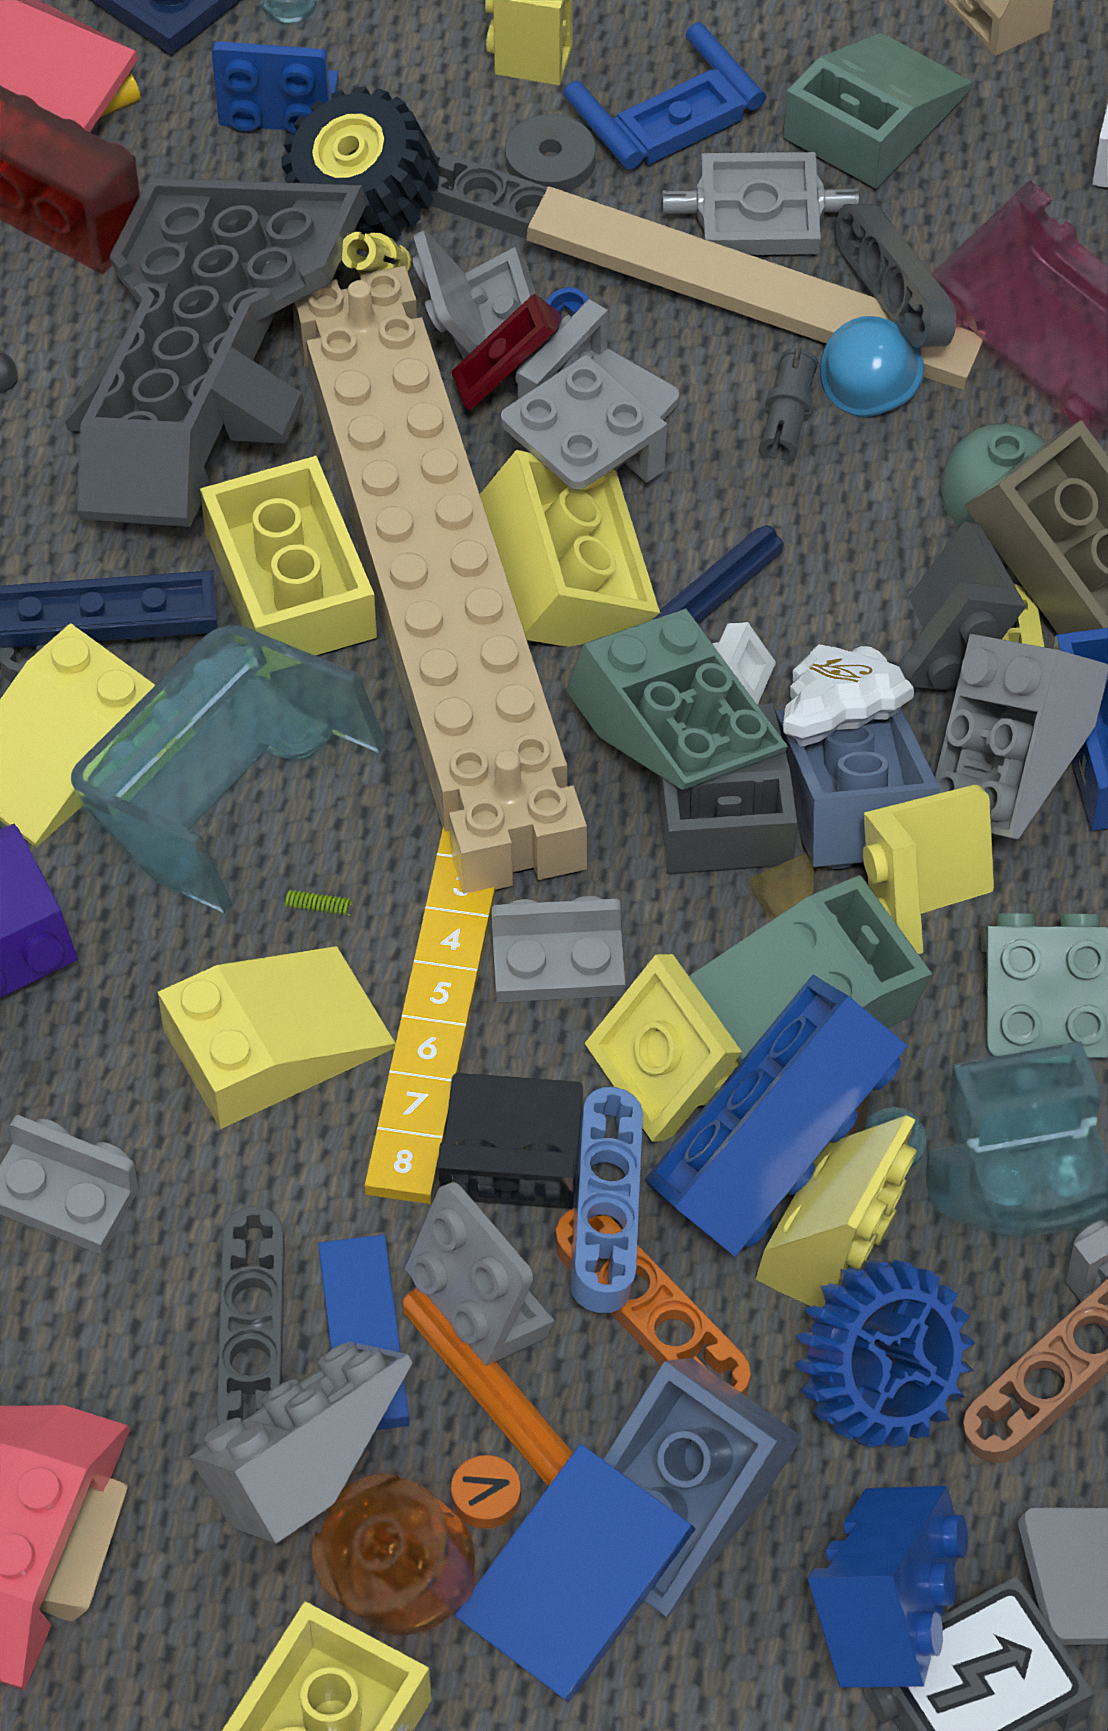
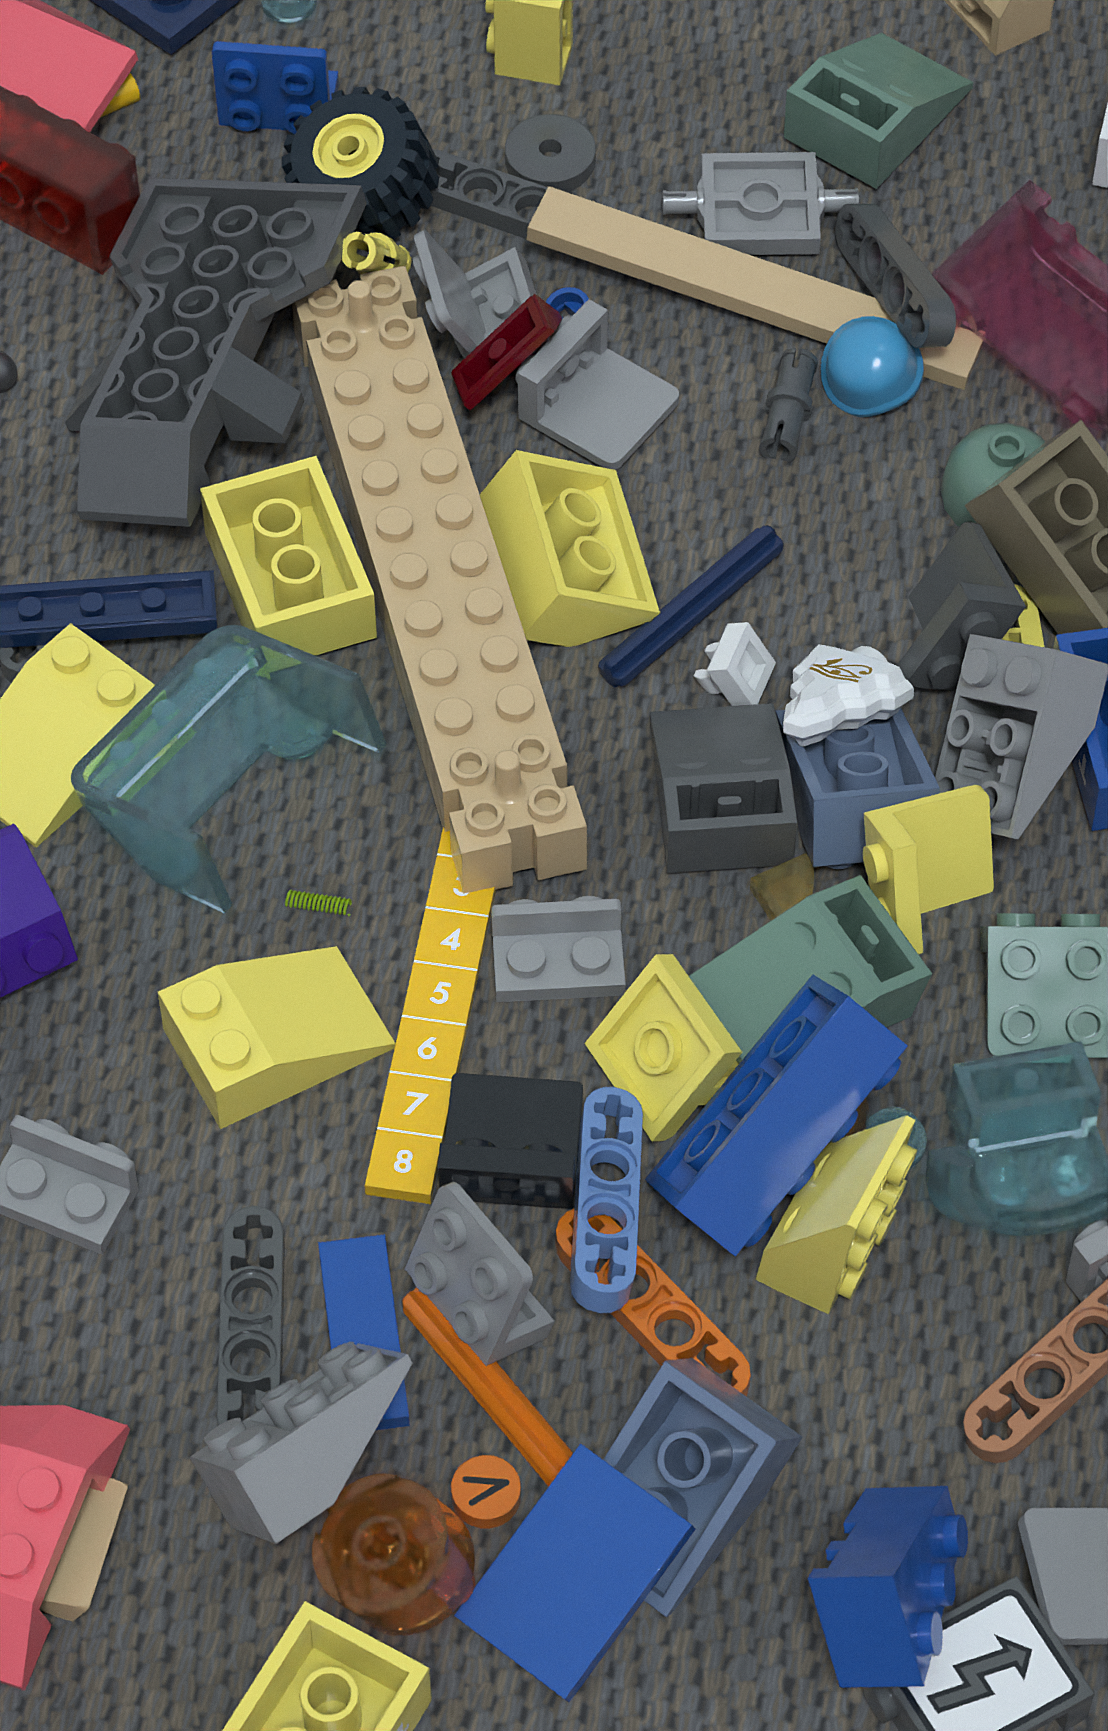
light grey bracket [501,354,668,490] -> none
blue plate [563,22,766,170] -> none
sand green slope [566,609,788,790] -> none
blue gear [793,1259,976,1447] -> none

